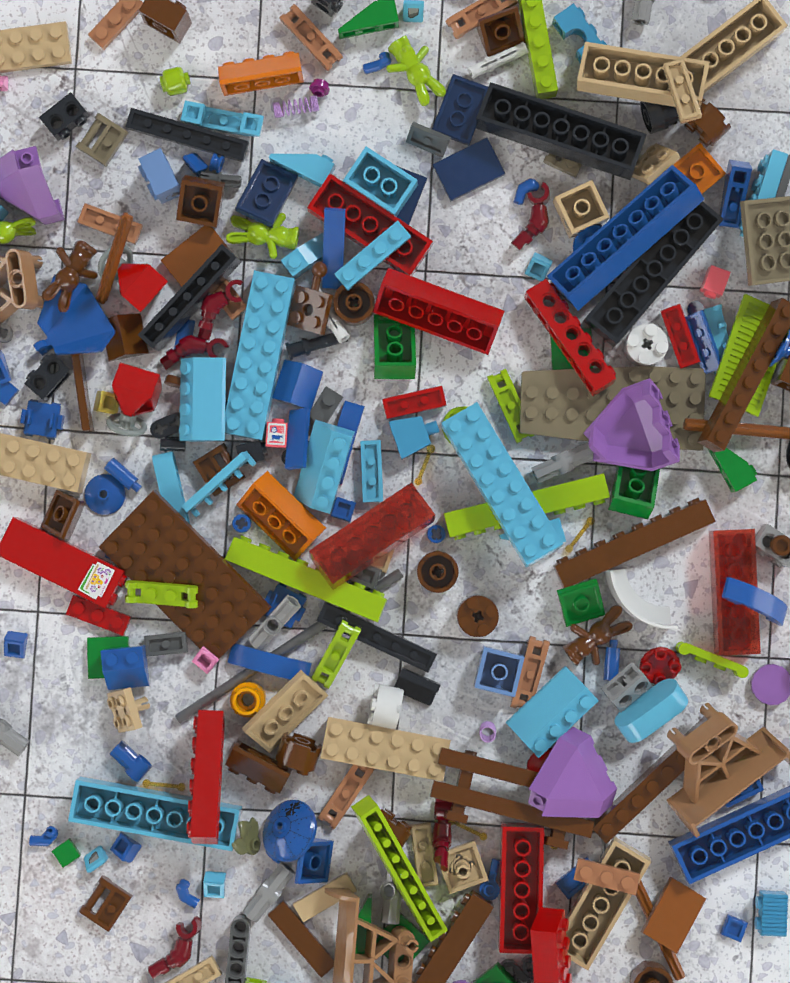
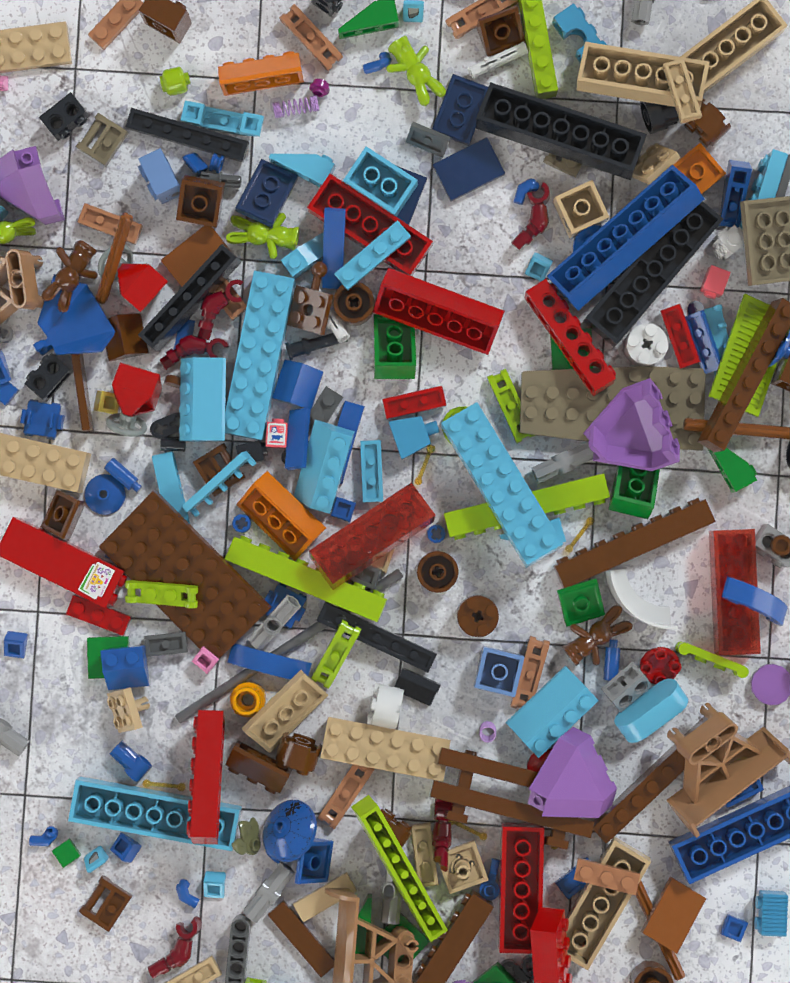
none -> white brick [711,225,744,261]

